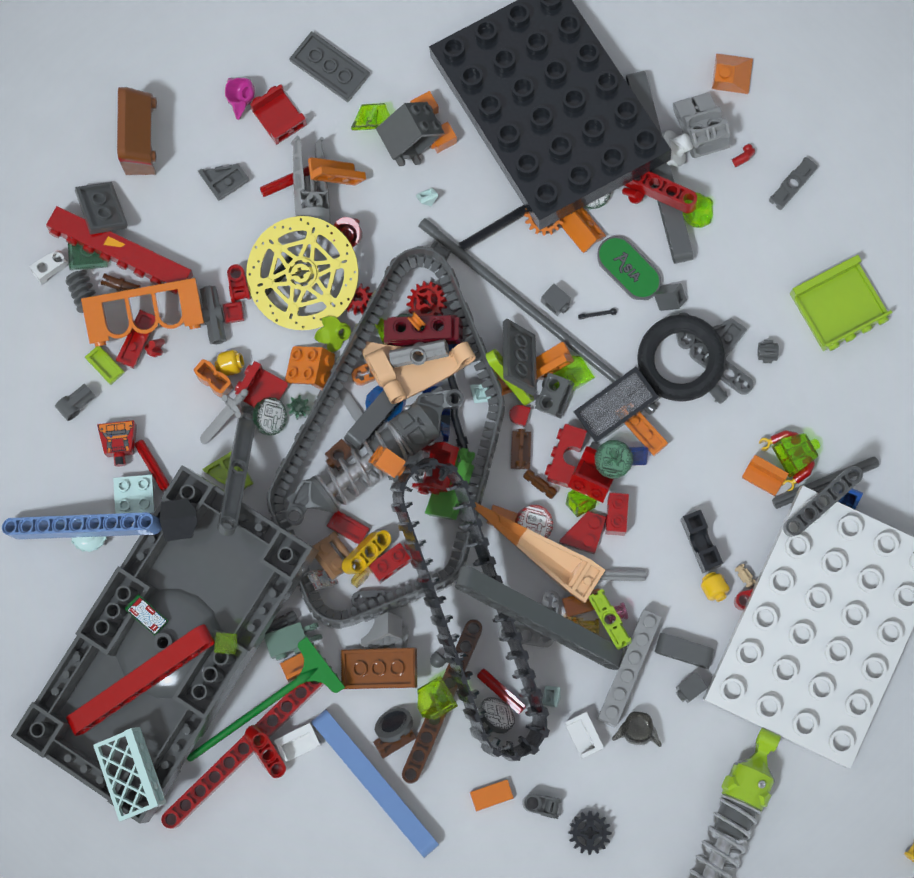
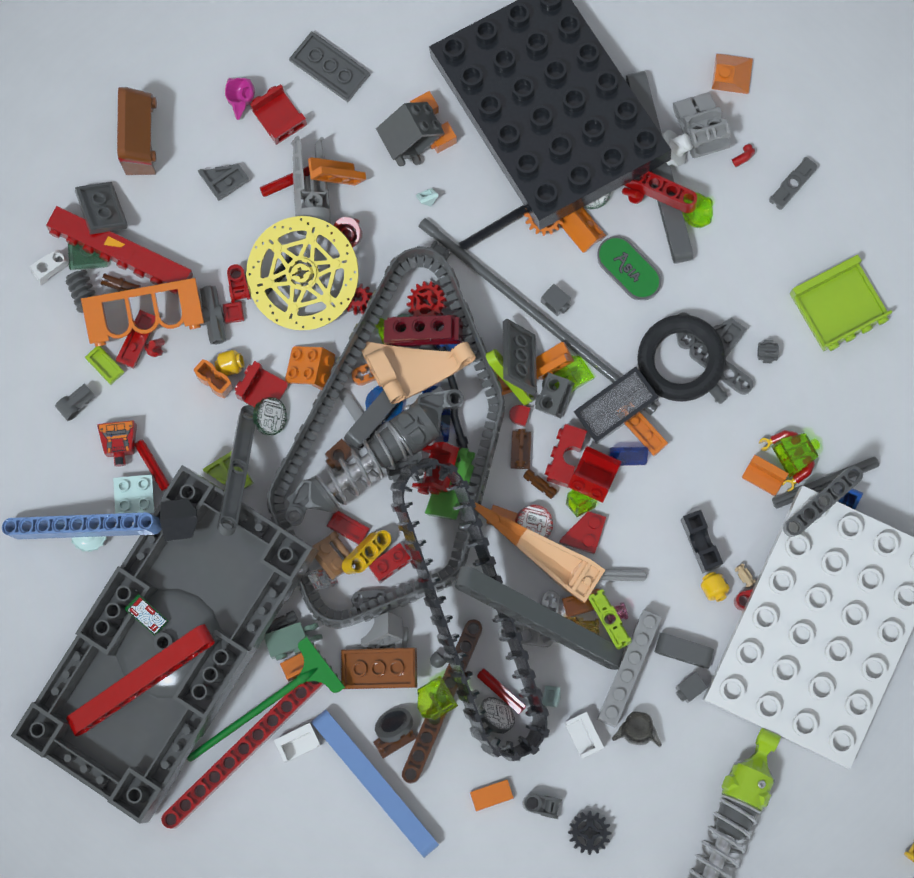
light aqua fence [93,727,167,822] -> none
light grey sword [200,389,248,444] -> none
clear neon green tile [214,632,238,655] -> none
red beam [244,725,286,778] -> none
clear green gear [286,395,311,420] -> none
lime plate [314,316,351,352] -> none
clear neon green slope [351,103,390,131] -> none
clear yellow tile [351,570,369,588] -> none
orange arch [368,446,406,478] -> none
light grey piece [389,339,449,368] -> none
orange bush [407,312,426,331] -> none
light aqua slope [470,384,492,403] -> none
black hinge [578,308,617,320] -> none
clear green tile [594,440,633,479] -> none
red brick [605,493,629,536] -> none
dark grey panel [654,283,687,311] -> none

